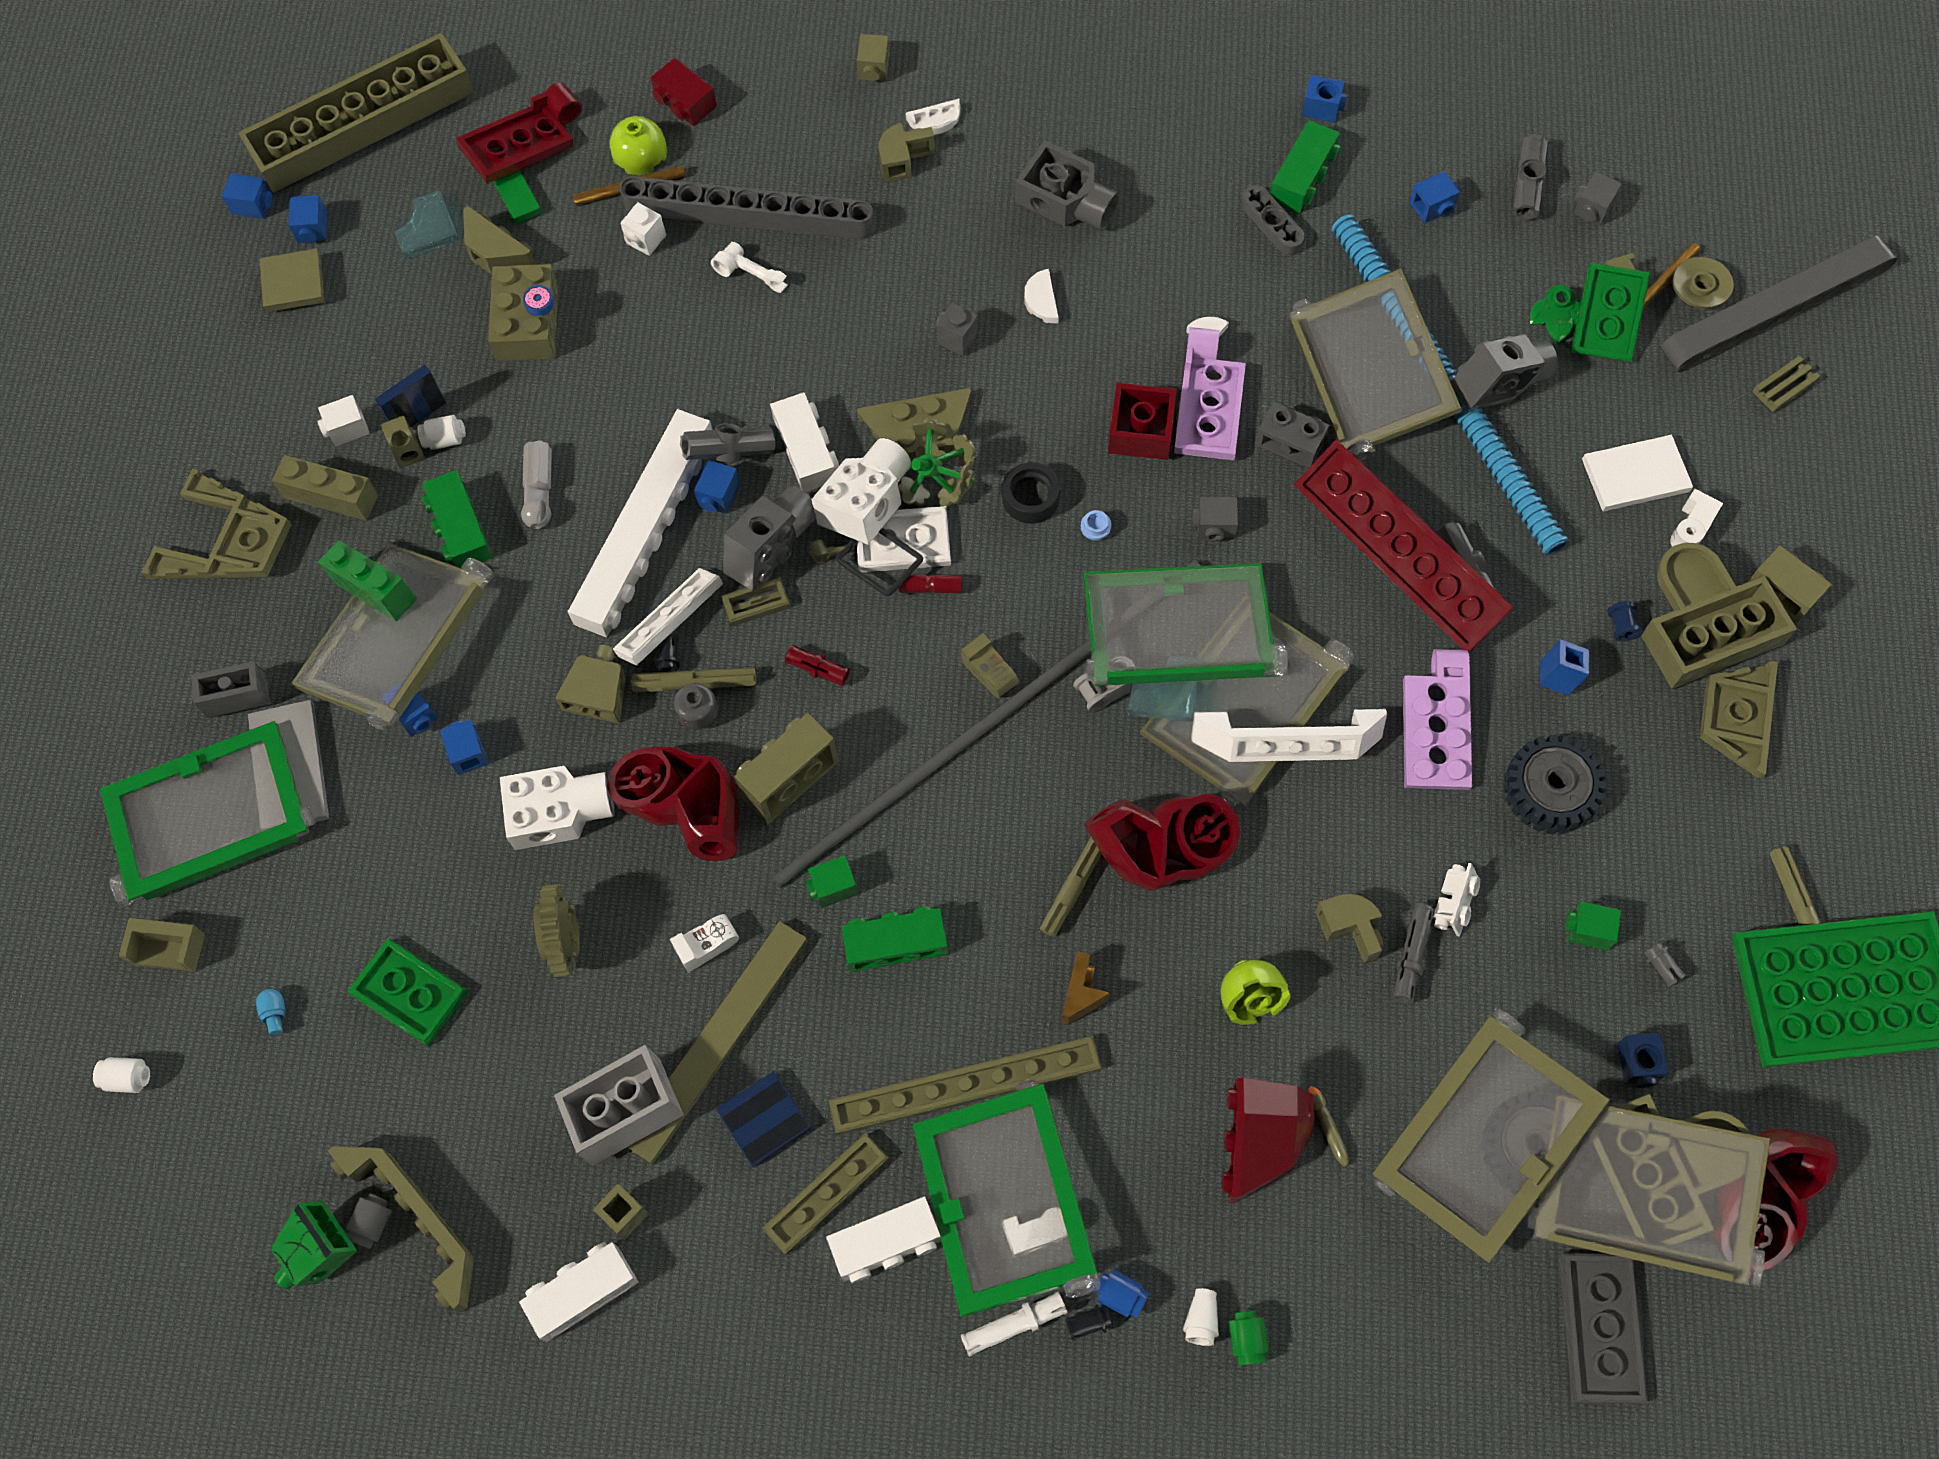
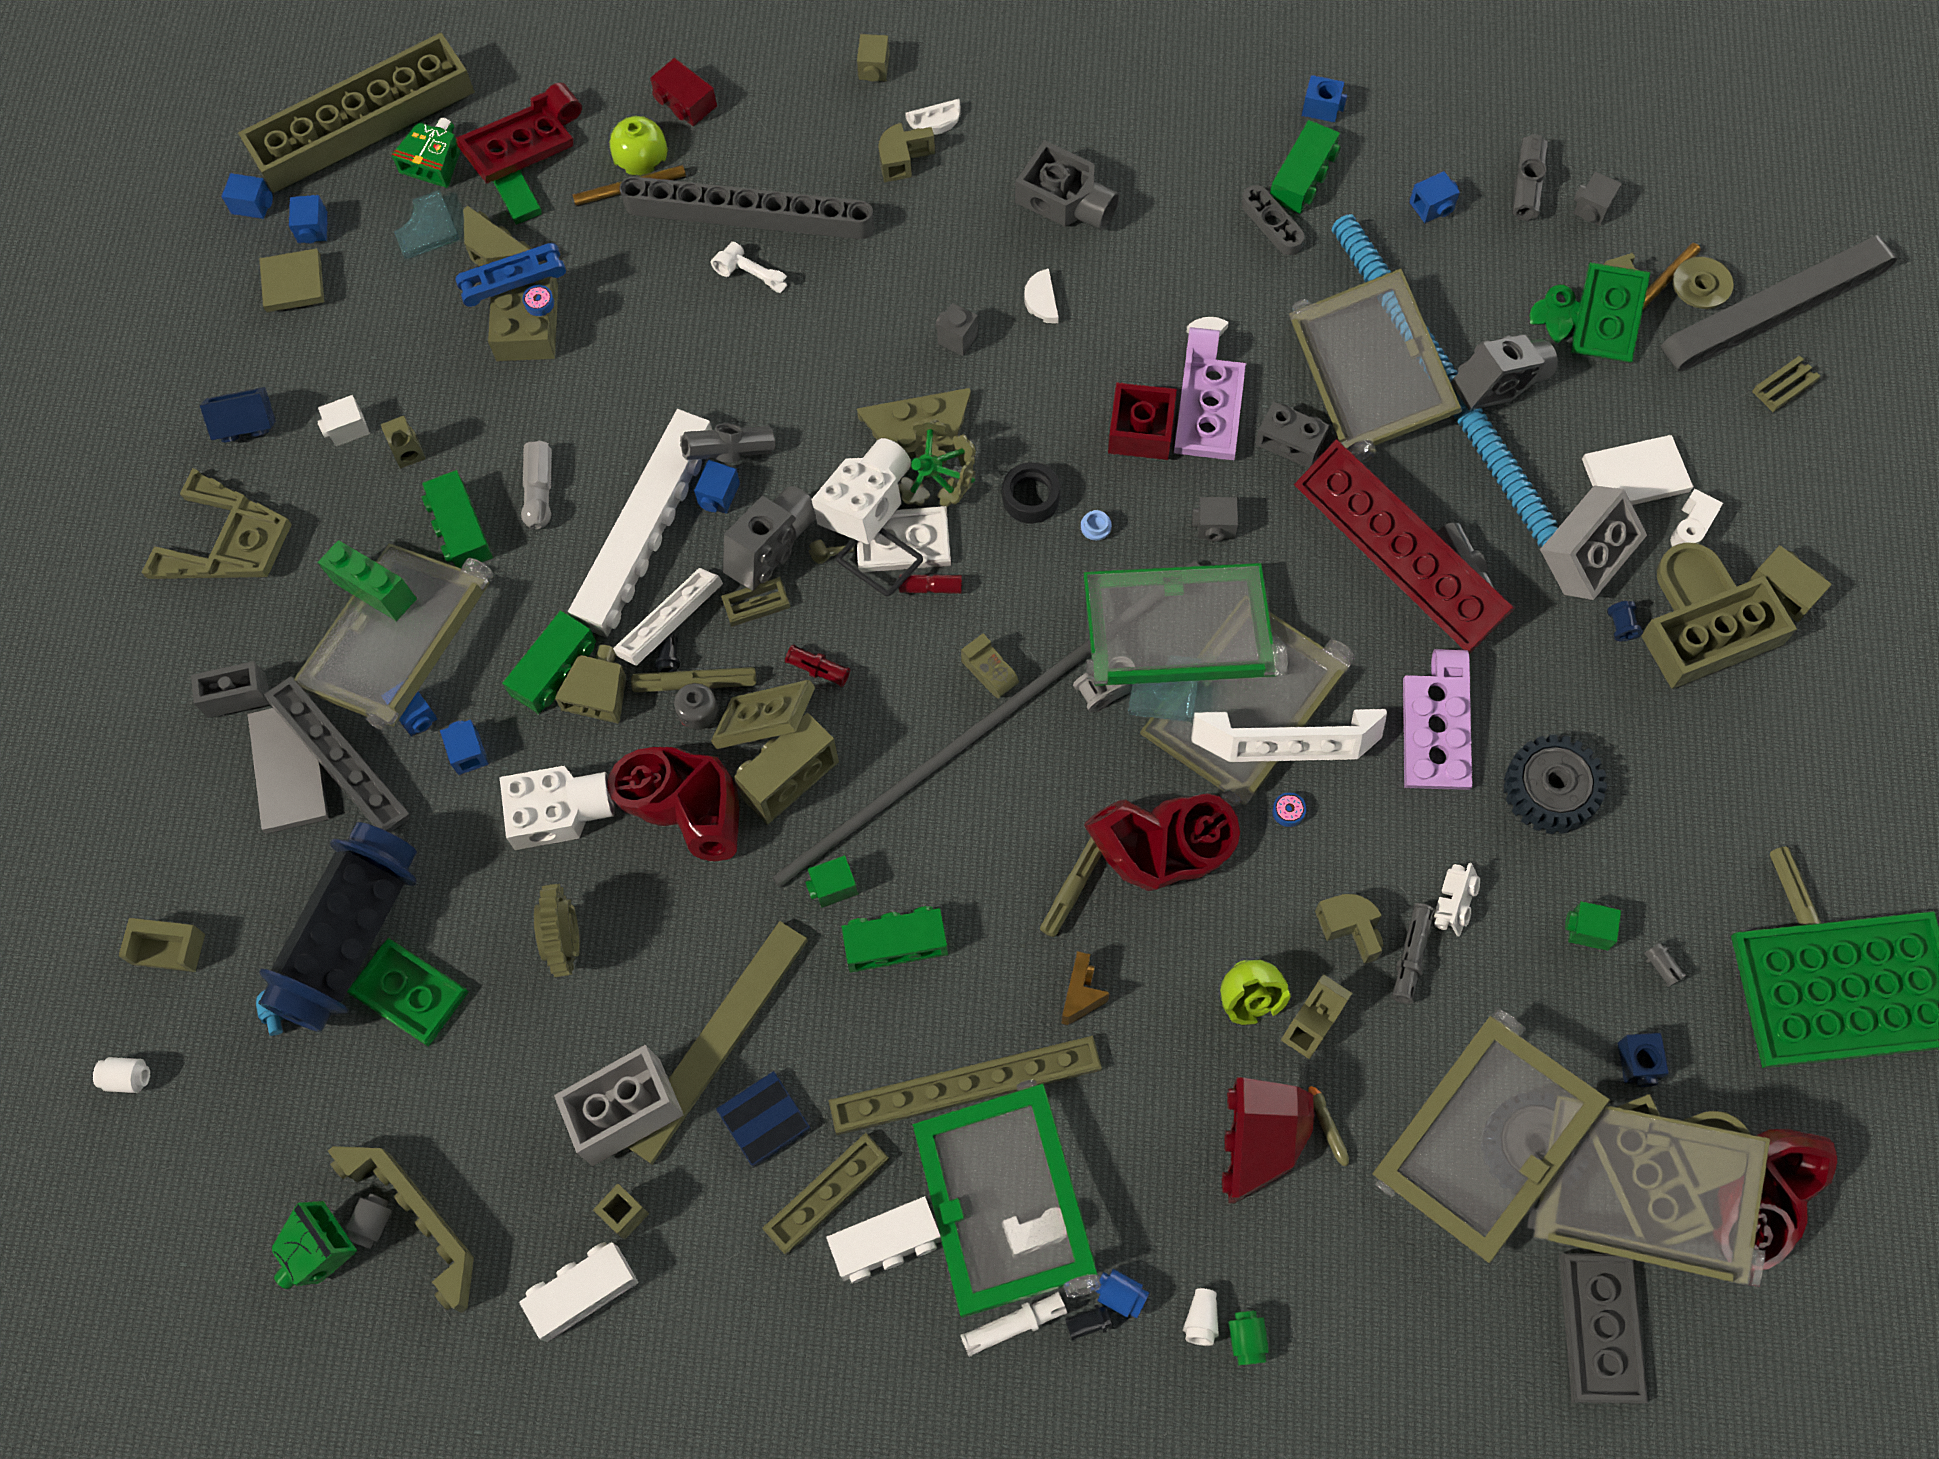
door [100,720,315,907] -> none
olive brick [272,455,378,521] -> none
tile [375,365,446,427] -> none
white brick [418,415,466,450] -> none
white brick [621,202,666,256] -> none
white leg [670,914,739,973] -> none
white brick [770,393,839,492] -> none
blue brick [1540,639,1589,695] -> none
olive wing [1699,661,1778,779] -> none
none -> dark blue brick [200,387,276,442]
none -> black brick [258,822,417,1033]
none -> dark grey plate [264,676,410,833]
none -> green torso [391,118,460,188]
none -> blue plate [455,243,566,307]
none -> green brick [502,610,596,714]
none -> olive tile [711,680,815,749]
none -> tile [1272,793,1306,827]
none -> olive brick [1281,974,1352,1059]
none -> light grey brick [1540,485,1647,600]

